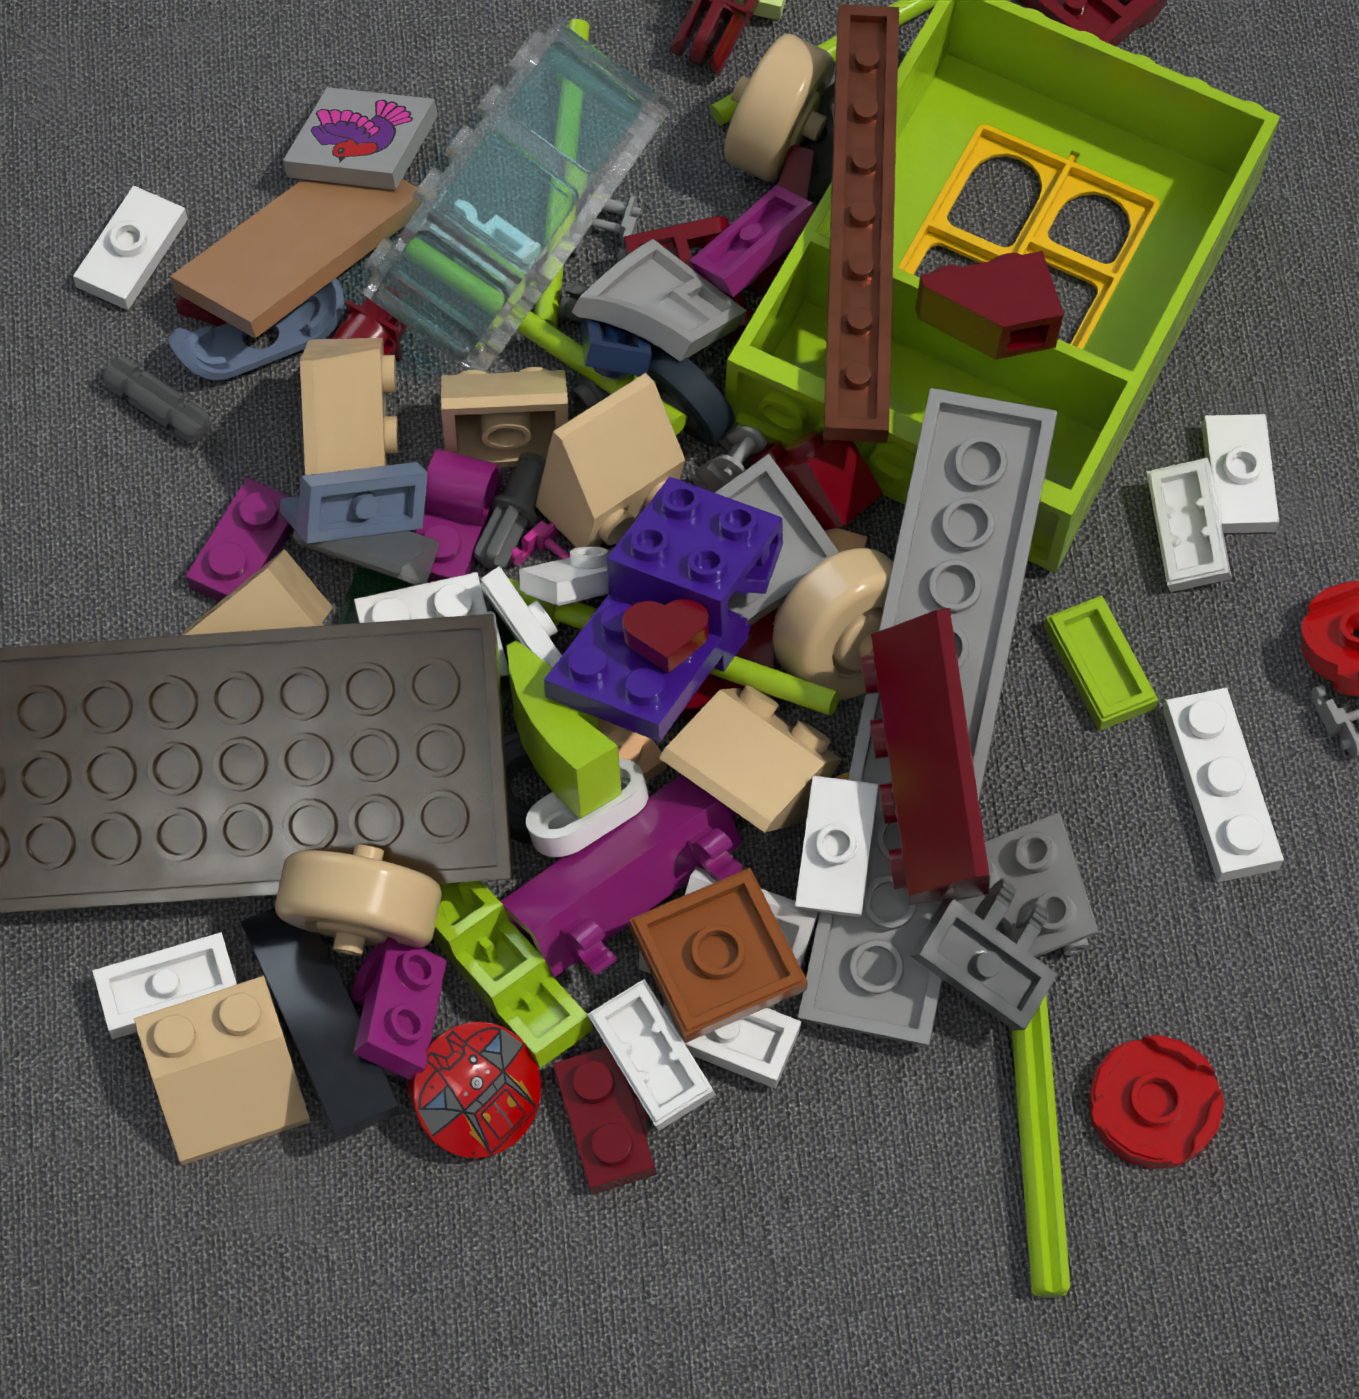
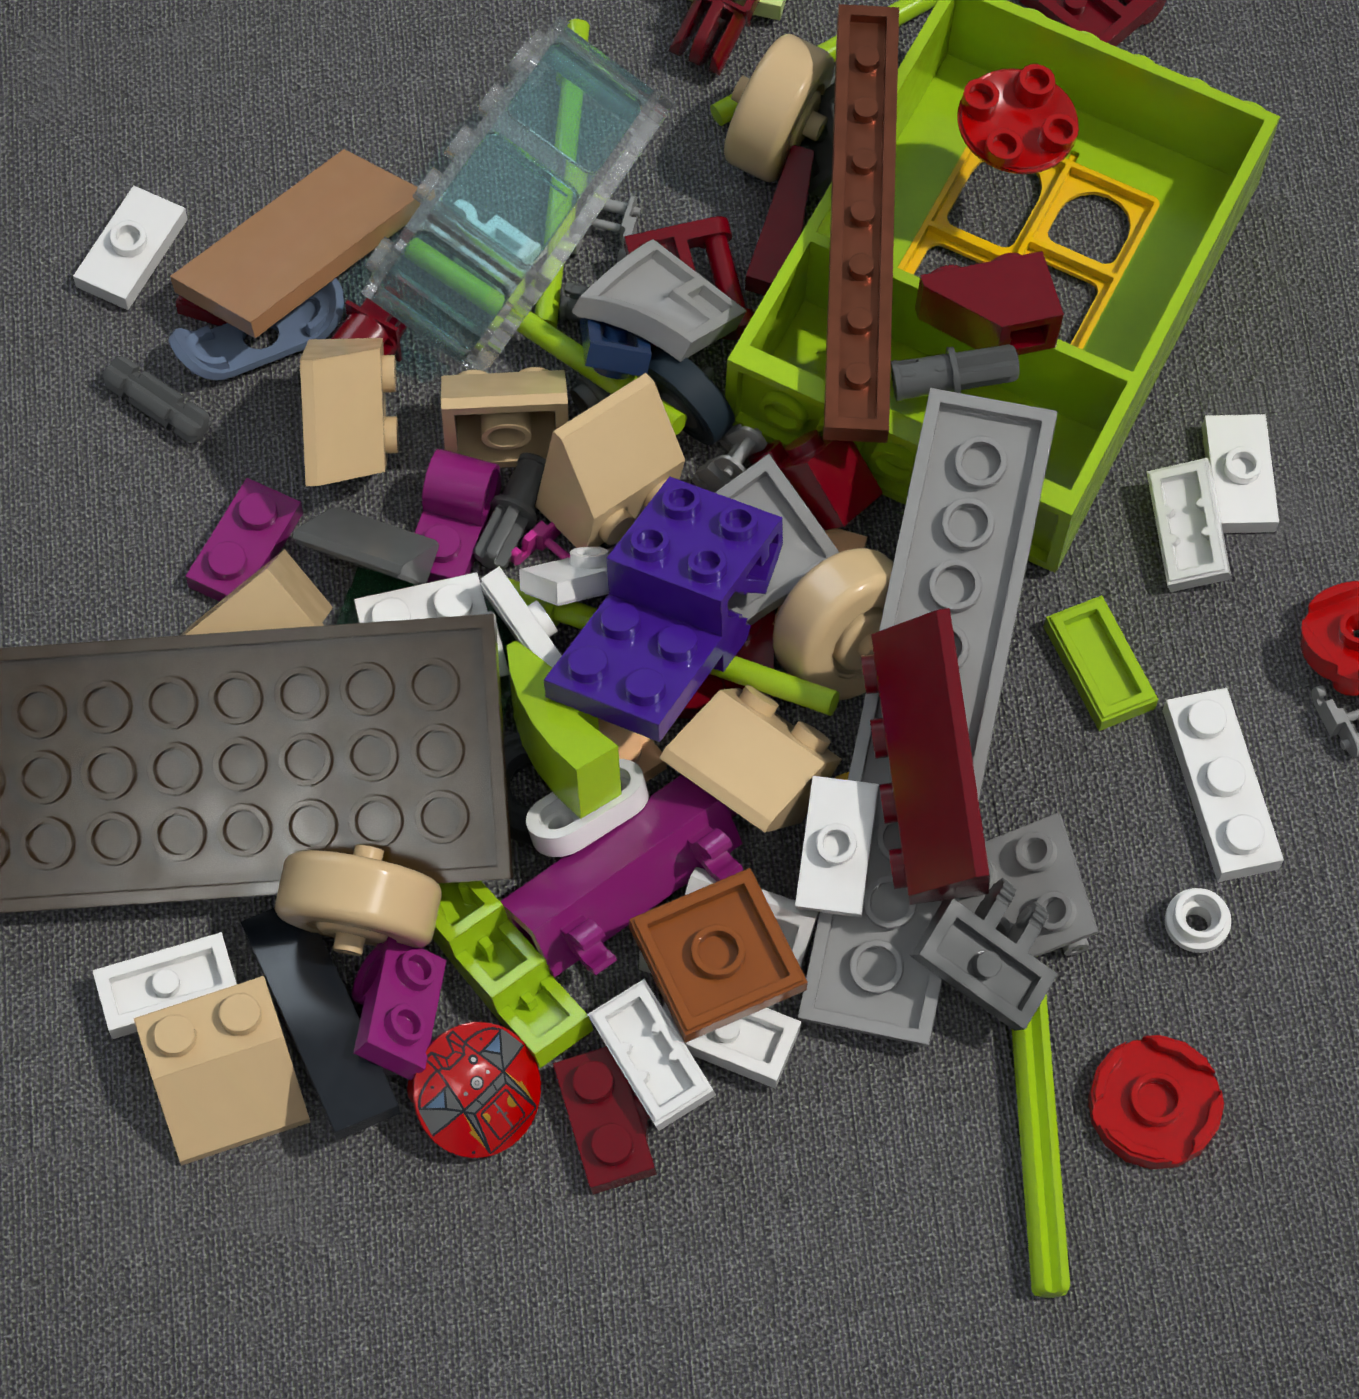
sand blue panel [280,462,428,544] -> none
light grey tile [283,87,438,190] -> none
dark red tile [622,599,709,673] -> none
magenta plate [689,185,815,297] -> none
none -> dark grey axle [891,344,1020,402]
none -> red dish [957,64,1079,174]
none -> white plate [1165,888,1231,953]

